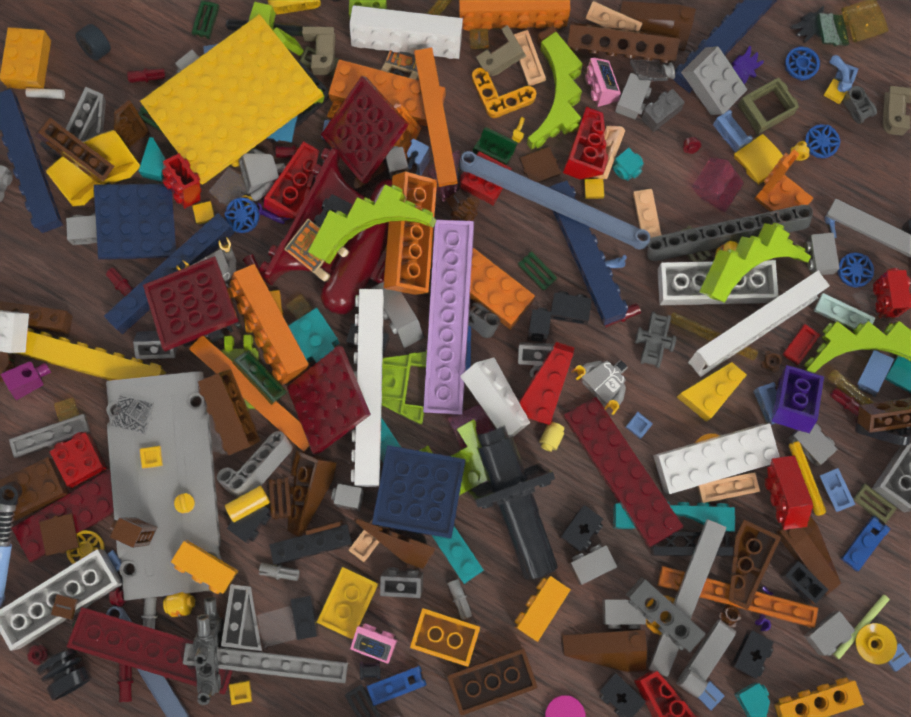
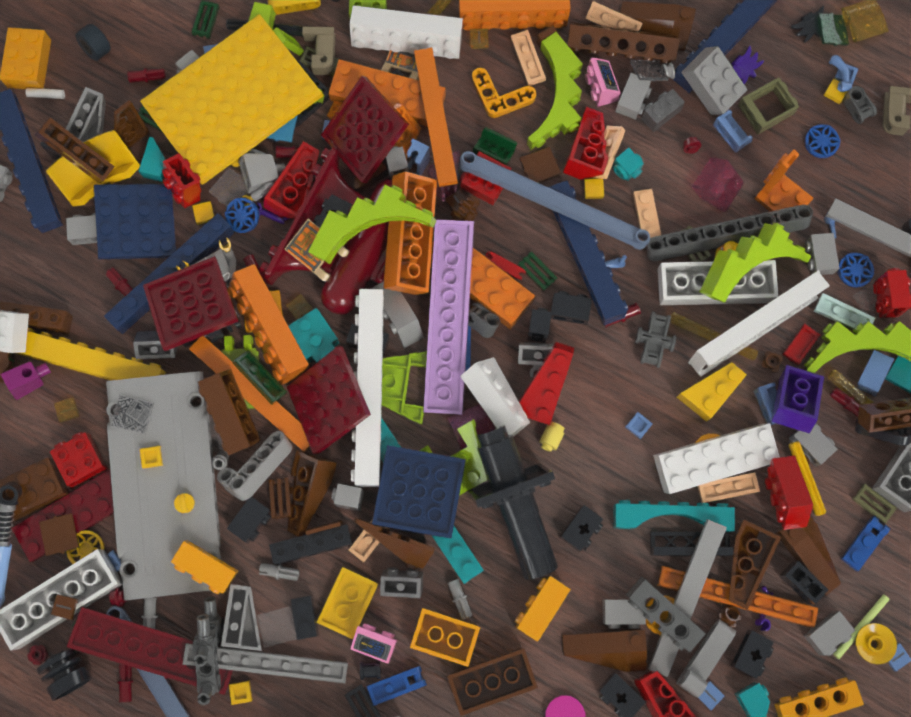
light grey tile [9,414,91,458] -> none
reddish brown brick [110,517,158,548] -> none
yellow head [163,592,195,618] -> none
yellow pin [225,485,270,523] -> none
dark tan piece [476,25,526,76] -> none
yellow hand [512,117,525,143] -> none
dark red plate [563,397,683,548] -> none
light grey brick [569,544,617,585] -> none
light grey torso [571,360,628,415] -> none
yellow slope [734,134,783,184] -> none
blue wheel [785,47,820,81] -> none
yellow tile [790,141,809,161] -> none
medium blue hinge [820,468,855,512] -> none
none -> light grey pin [212,451,229,470]
none -> red piece [485,251,526,280]

